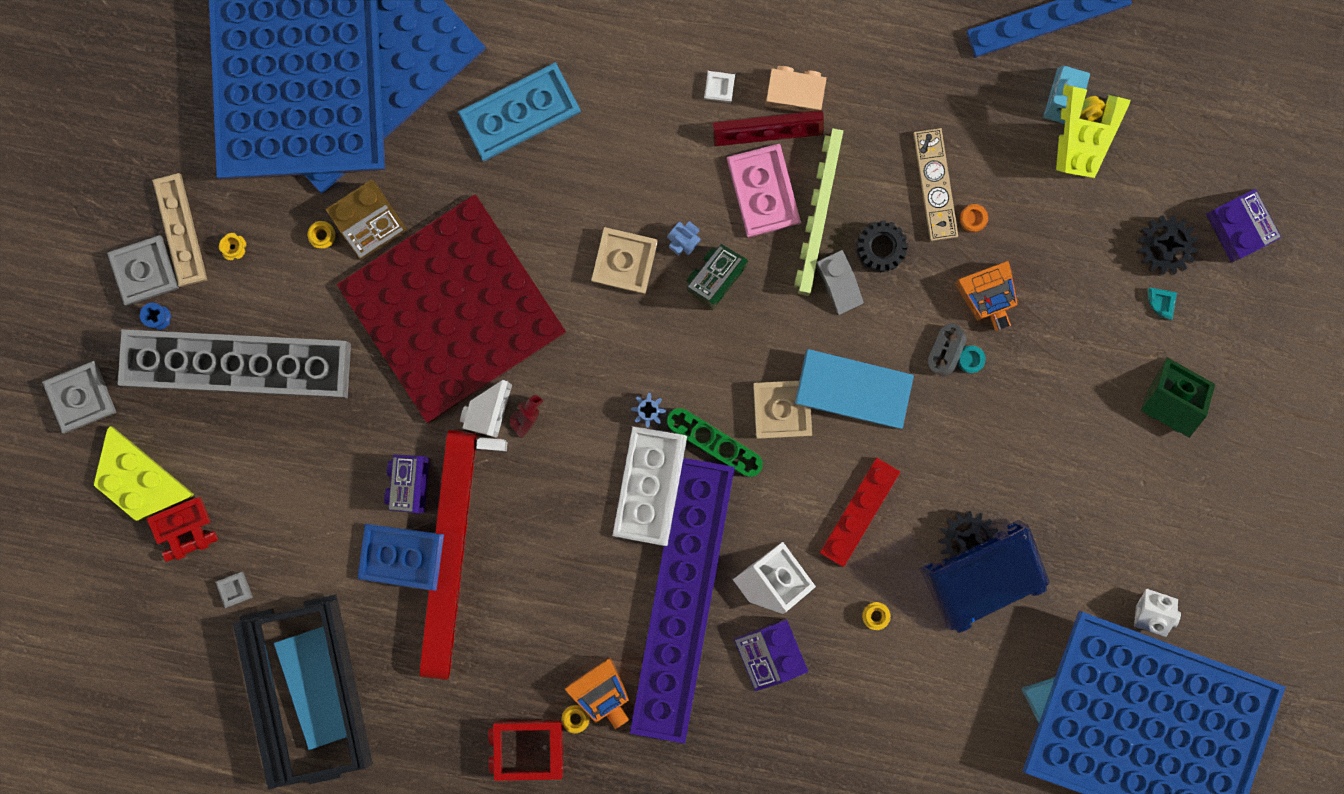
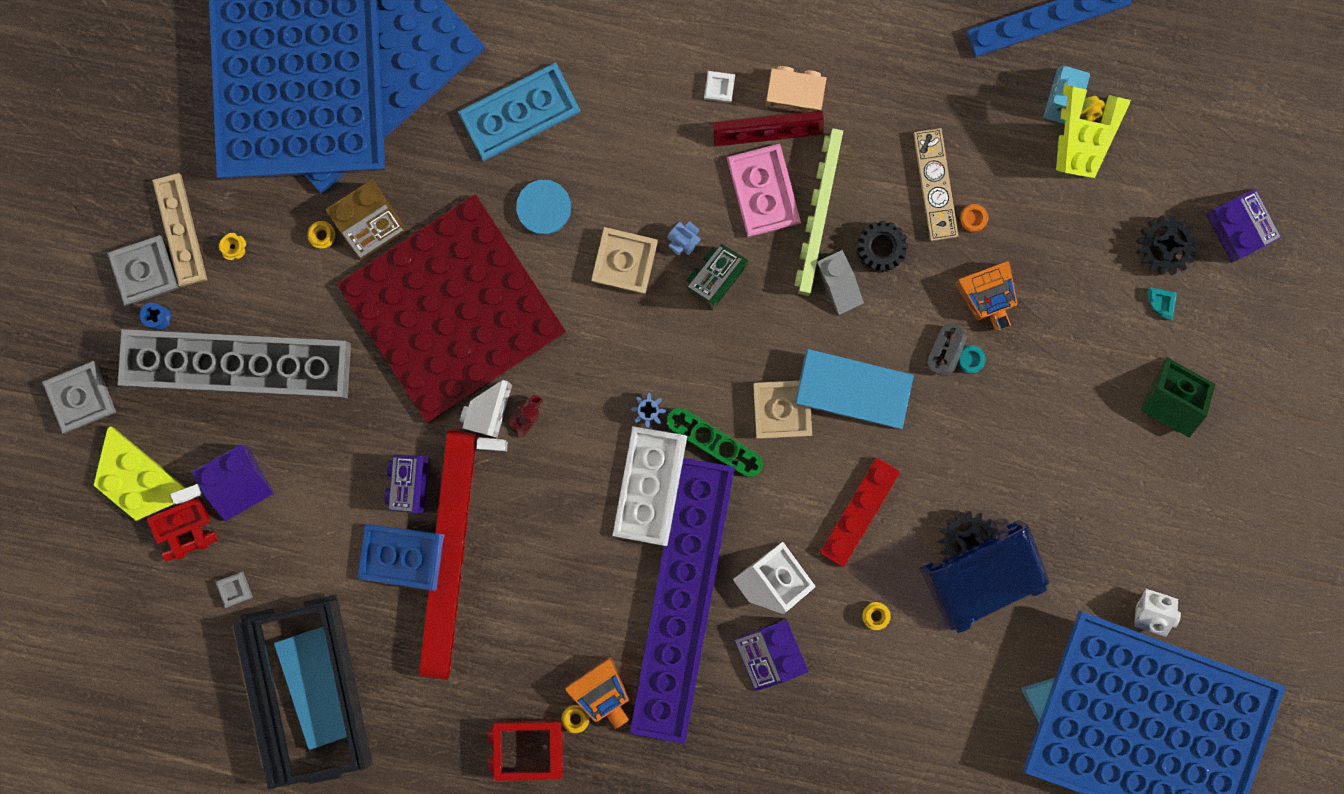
none -> white tile [170,484,203,504]
none -> dark purple slope [192,445,274,521]
none -> dark azure tile [516,180,571,235]

